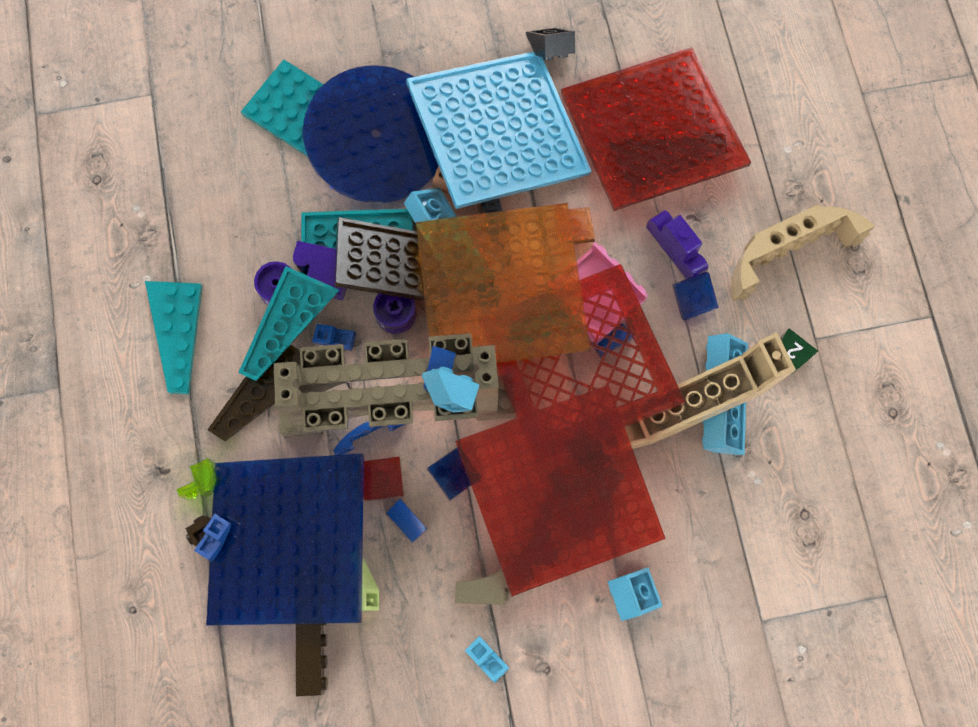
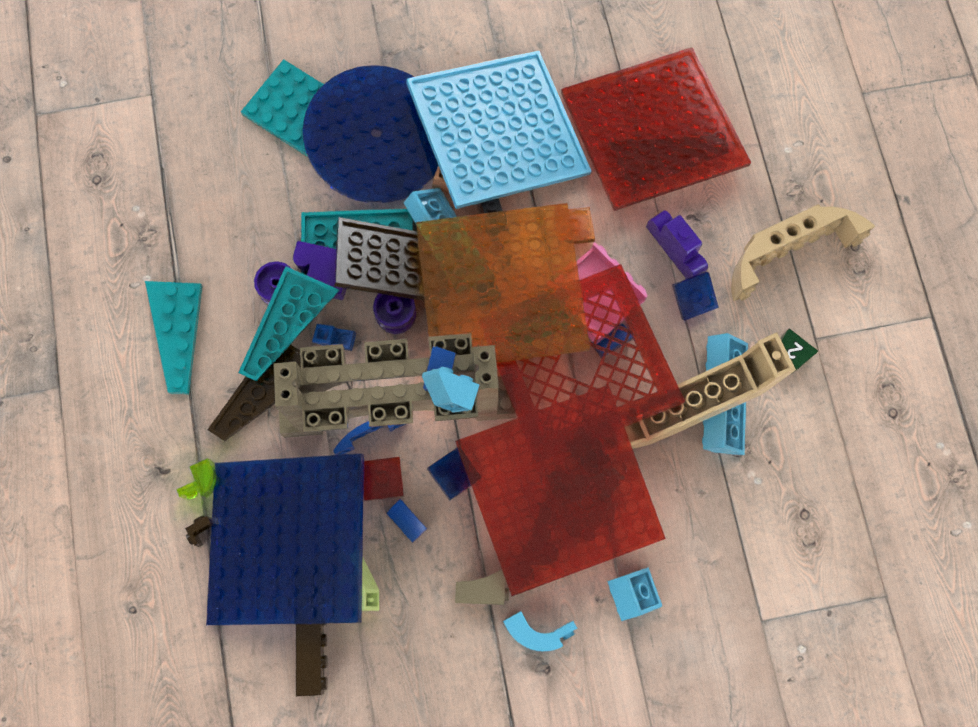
blue slope [194,514,232,562] -> none
medium azure slope [465,636,510,683] -> none
black slope [526,27,575,60] -> none
none -> medium azure arch [503,611,577,651]

